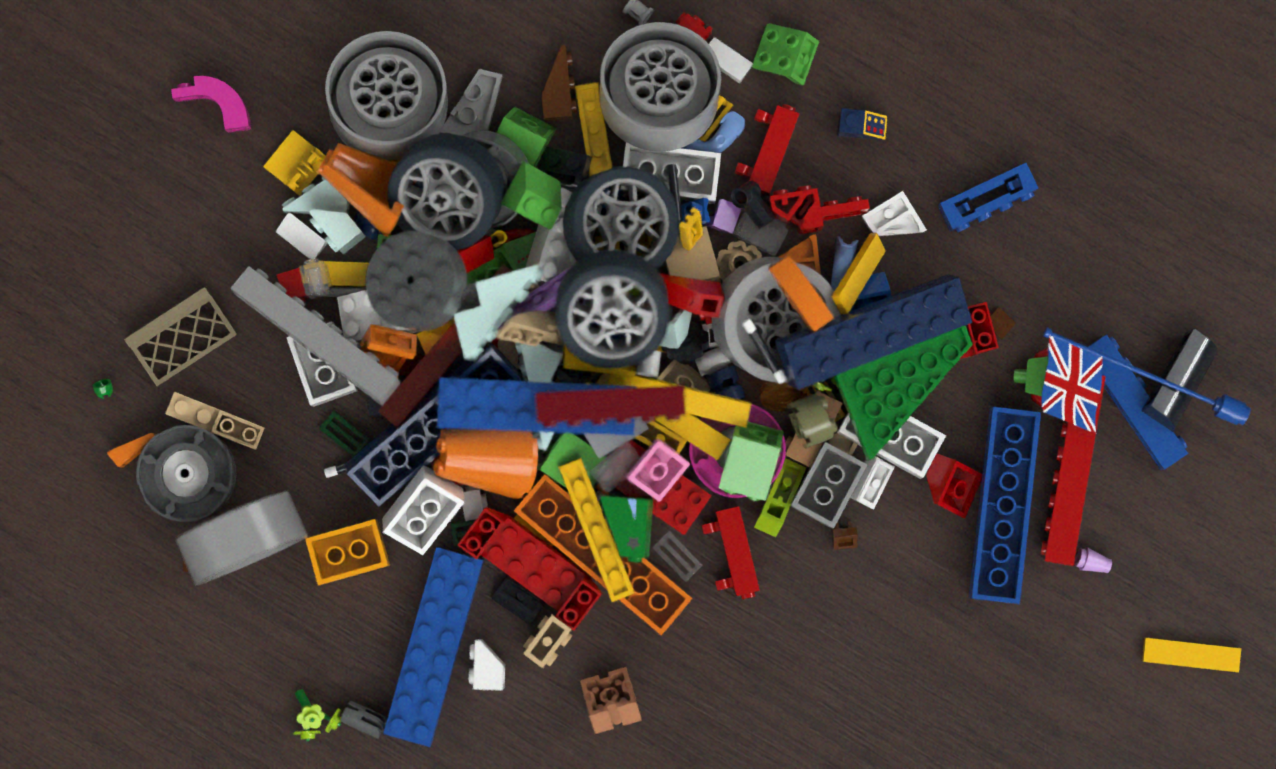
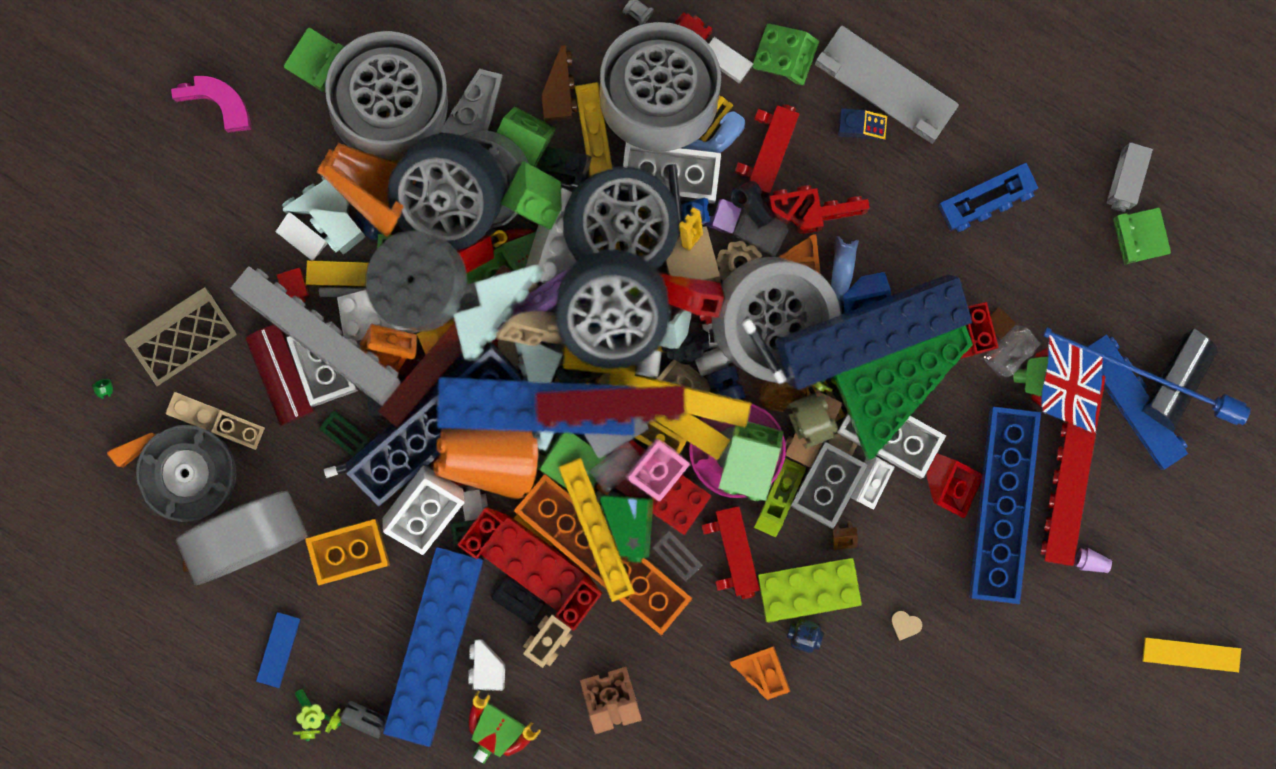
yellow hinge [263,130,326,196] -> none
clear brick [299,258,334,299] -> none
orange slope [768,255,834,332] -> none
yellow tile [832,233,886,314] -> none
white wing [861,191,927,236] -> none
none -> dark red brick [245,324,316,427]
none -> blue tile [256,612,301,688]
none -> bright green bracket [284,28,344,93]
none -> torso [469,691,541,764]
none -> orange wing [730,646,791,700]
none -> lime brick [757,558,862,622]
none -> dark blue head [787,619,824,653]
none -> light grey bracket [815,26,959,144]
none -> tan tile [891,611,922,641]
none -> clear brick [983,325,1041,377]
none -> light grey window [1107,143,1153,212]
none -> bright green bracket [1113,208,1171,265]

